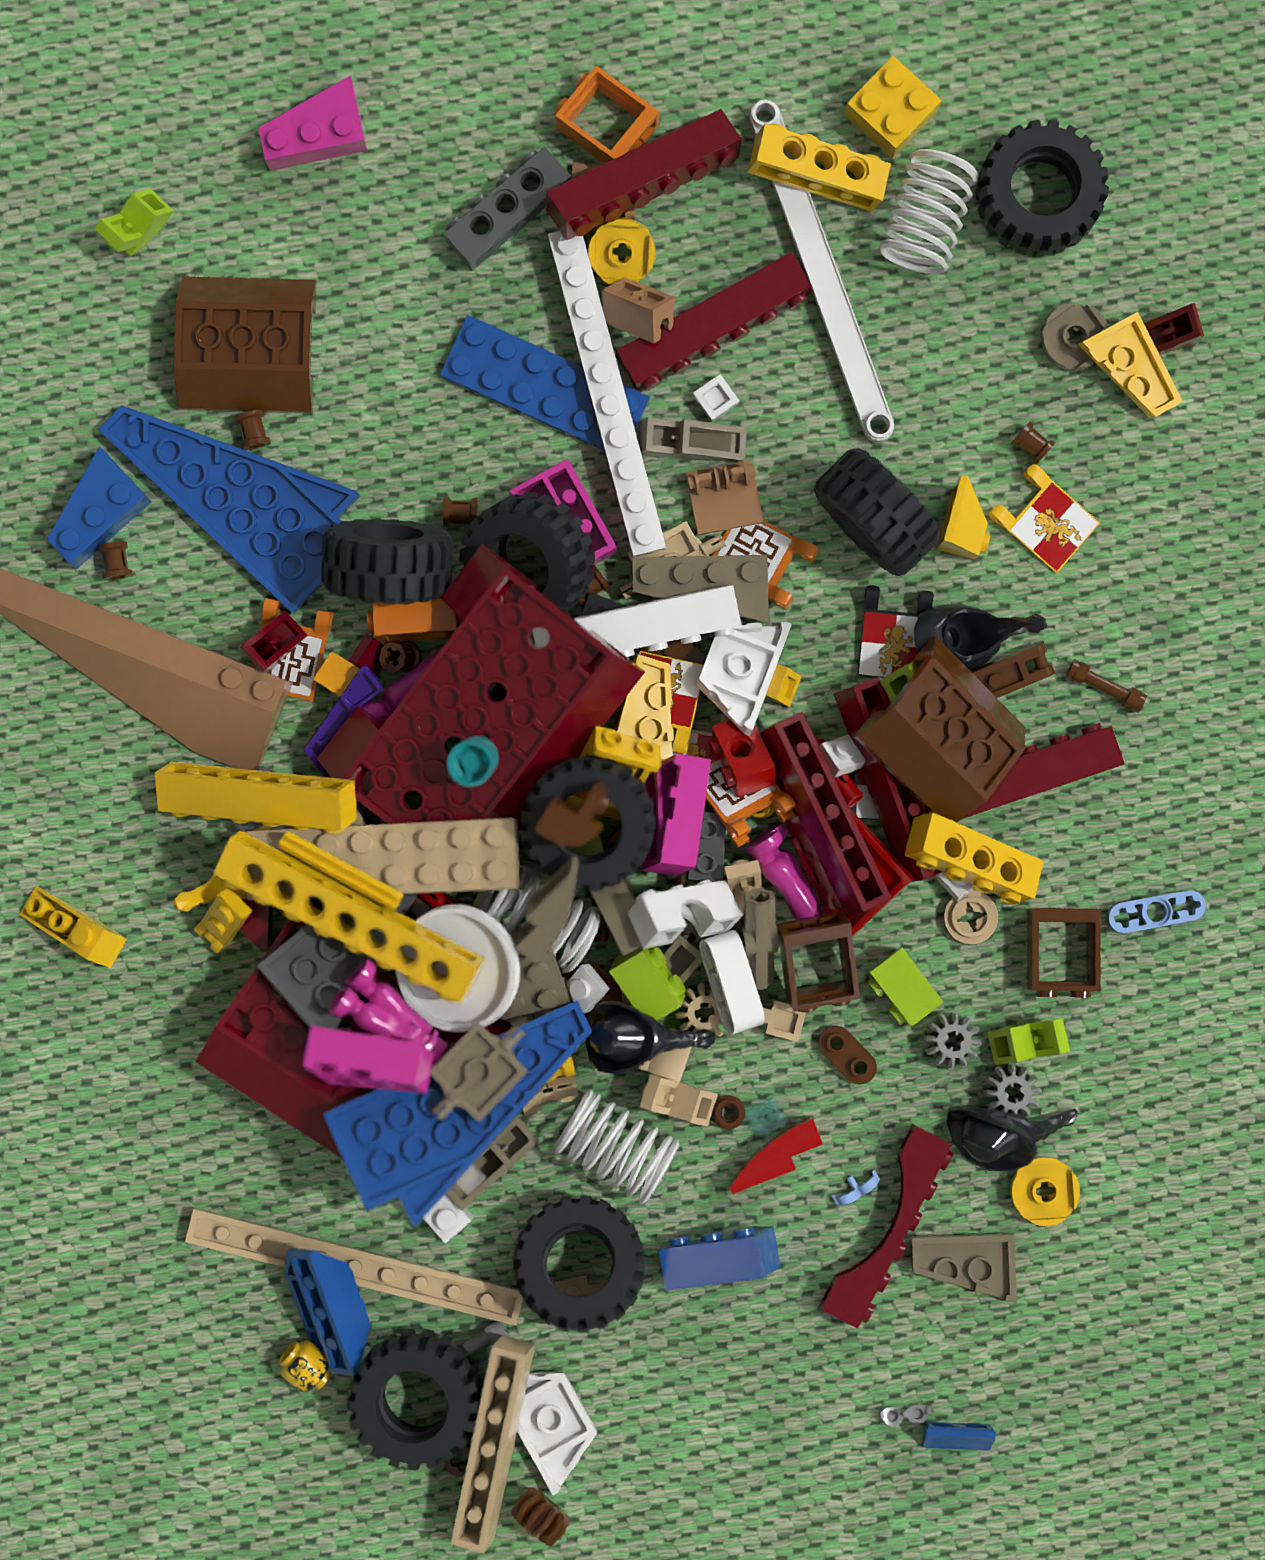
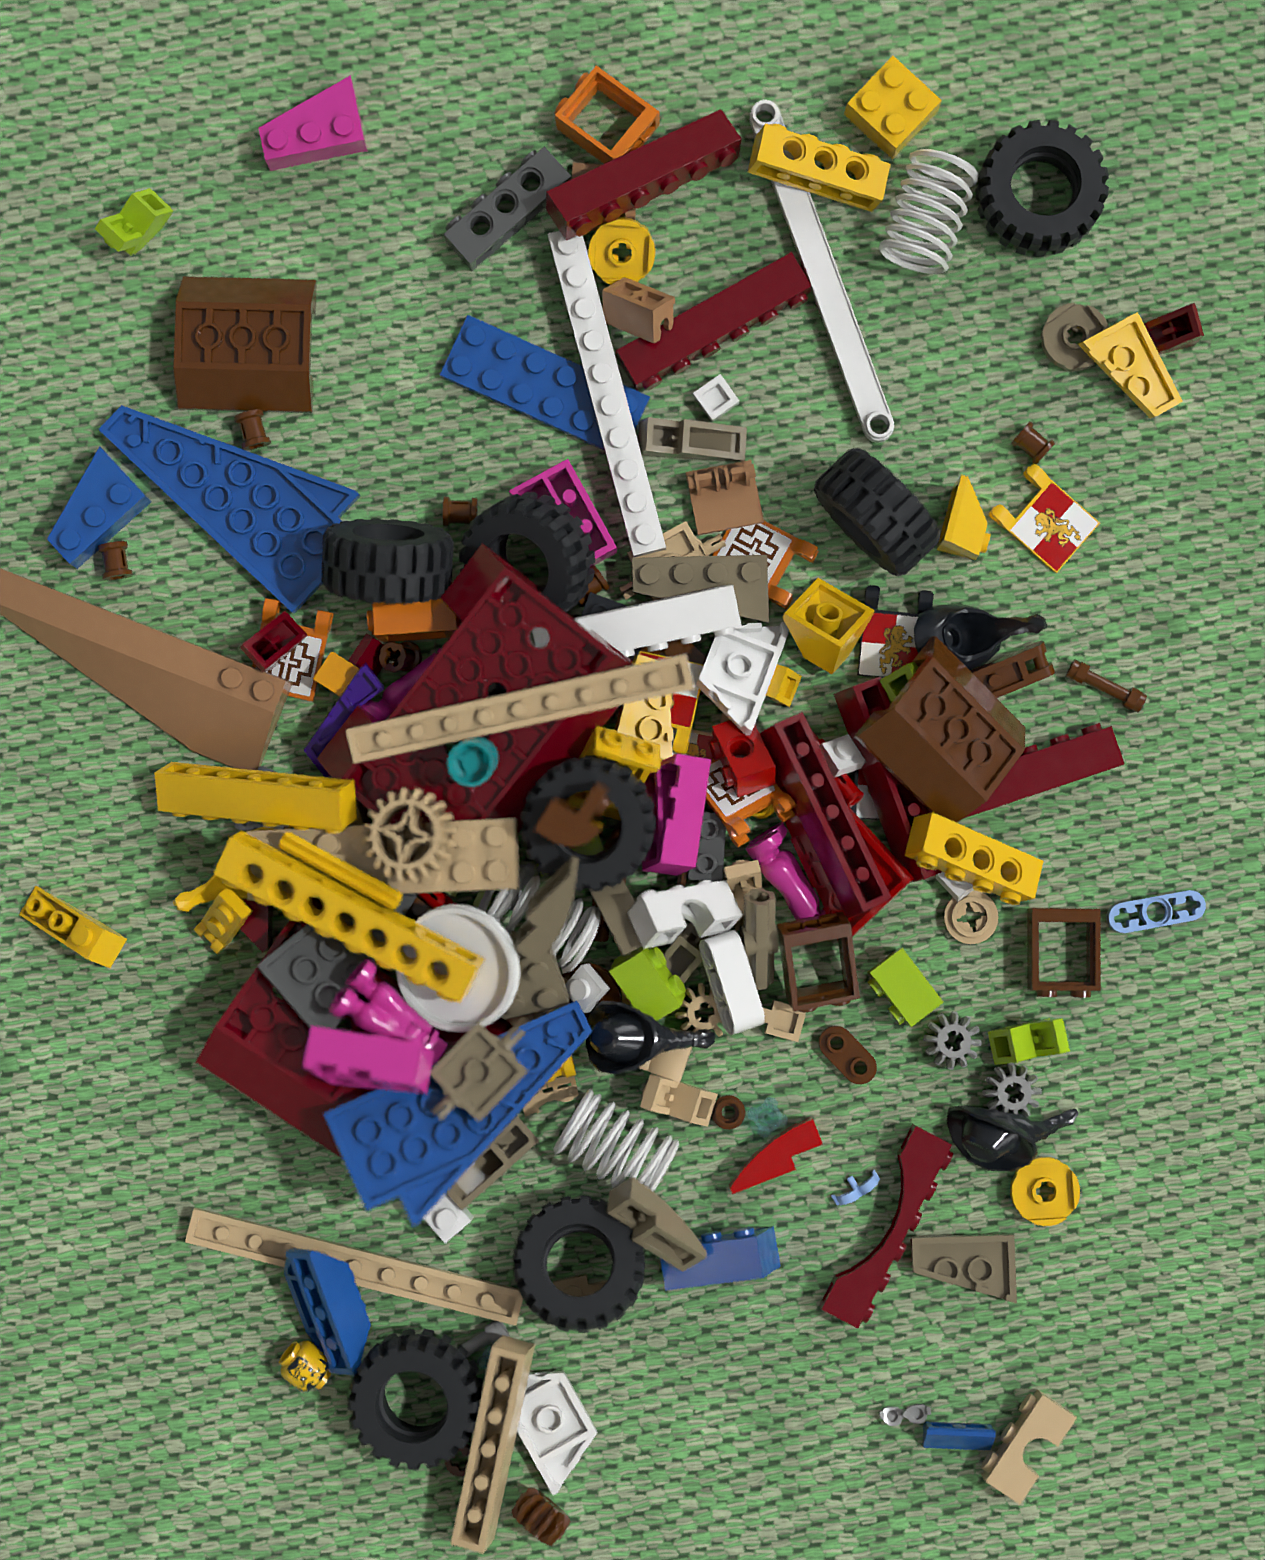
none -> tan plate [346,654,694,763]
none -> tan gear [362,788,457,883]
none -> dark tan slope [607,1176,707,1272]
none -> yellow slope [783,577,875,674]
none -> tan arch [981,1390,1077,1505]

